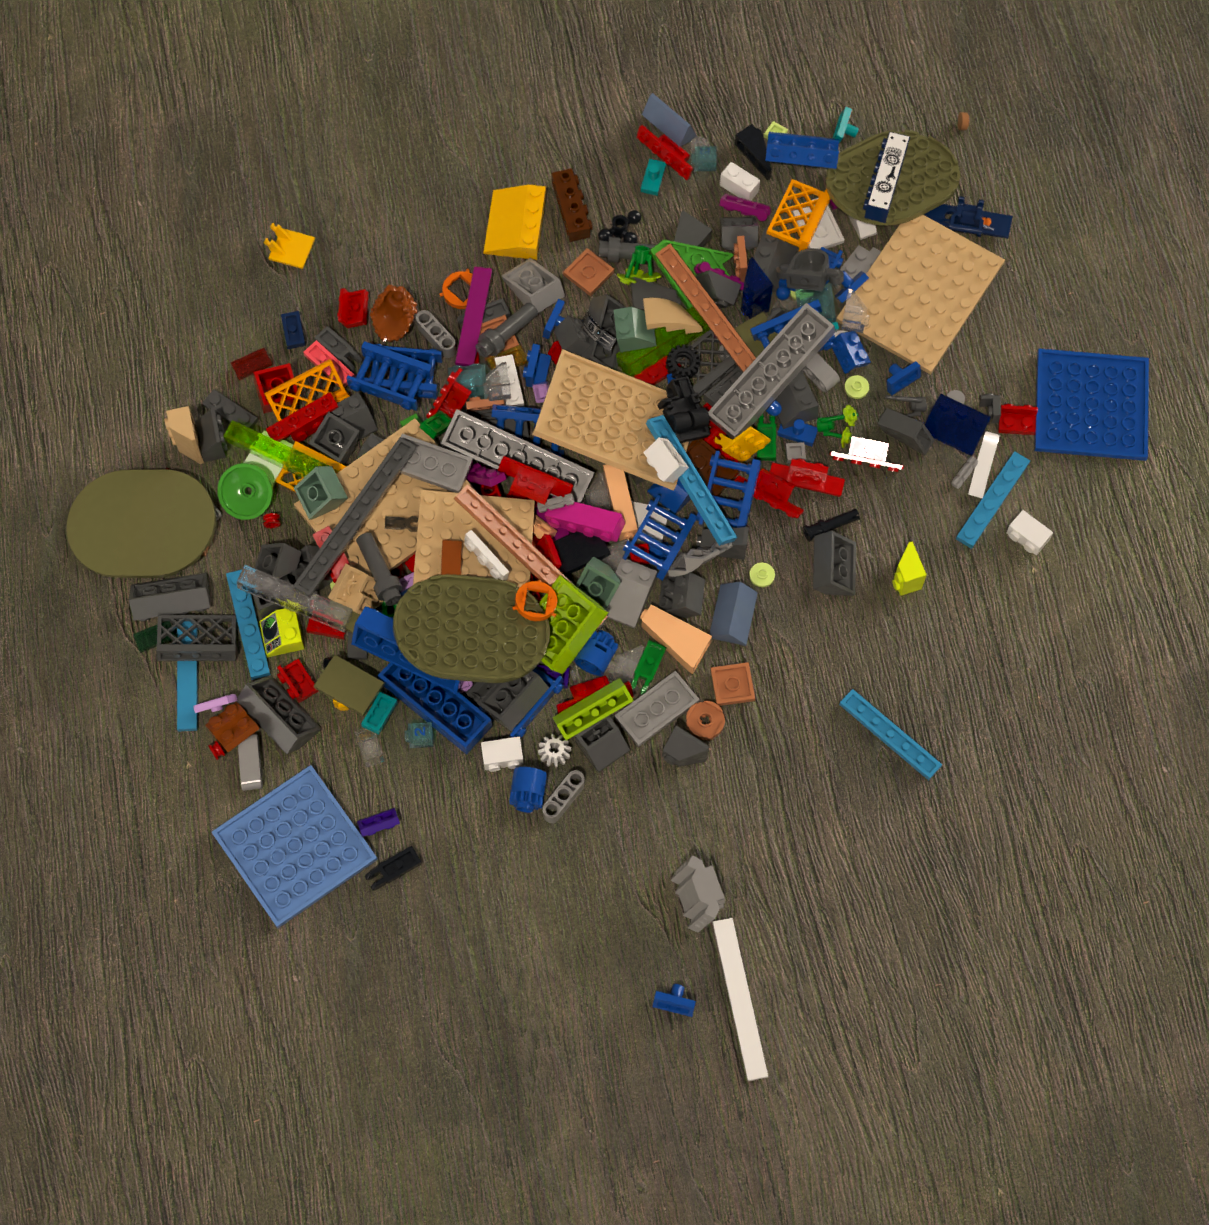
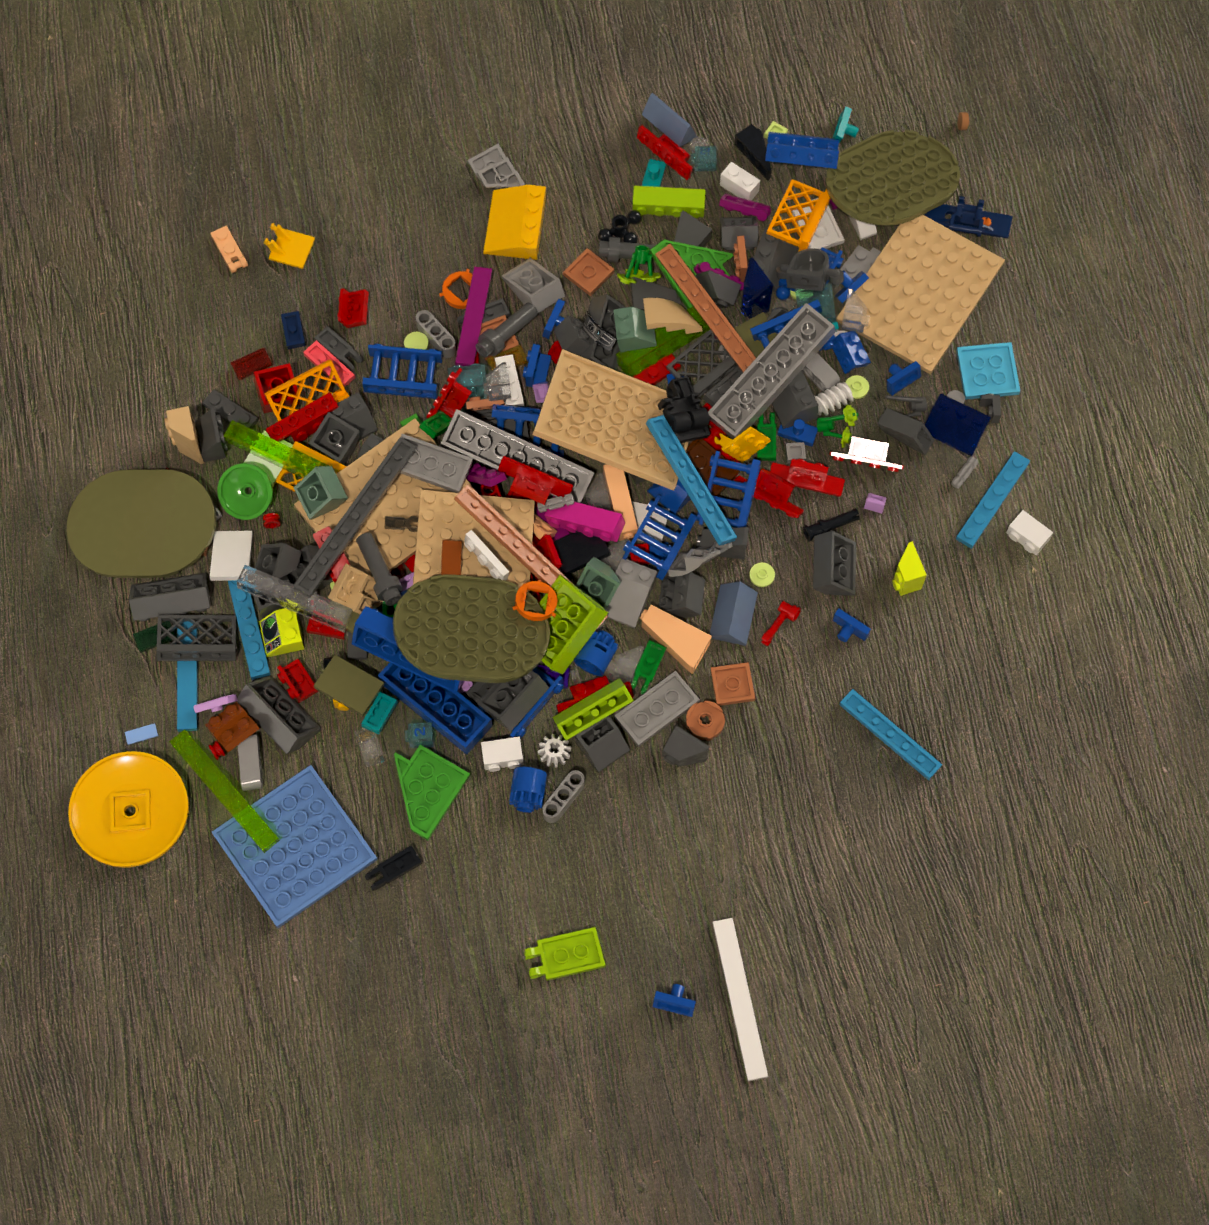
blue fence [346,341,434,411] -> none
dark purple plate [357,808,400,837] -> none
dark orange hair [370,284,418,342] -> none
reddish brown brick [551,168,593,242] -> none
white brick [643,437,689,483] -> none
black tyre [666,344,700,379] -> none
light grey slope [670,855,725,933] -> none
blue hinge [766,400,782,416] -> none
brick [863,131,910,223] -> none
white sticker [968,431,1000,498] -> none
red bracket [998,404,1038,435] -> none
blue plate [1034,349,1149,461] -> none
none -> yellow dish [68,751,189,868]
none -> light blue window [125,723,158,745]
none -> clear neon green tile [169,730,280,853]
none -> light nougat plate [210,225,248,273]
none -> white tile [210,531,253,581]
none -> bright green wing [394,745,470,841]
none -> yellowish green piece [404,332,429,350]
none -> light grey slope [467,144,525,188]
none -> lime tile [524,927,606,981]
none -> lime brick [633,186,705,218]
none -> red brick [761,601,801,646]
none -> white piece [814,382,854,416]
none -> blue tile [833,608,871,642]
none -> lavender slope [864,493,887,514]
none -> medium azure plate [956,342,1021,400]

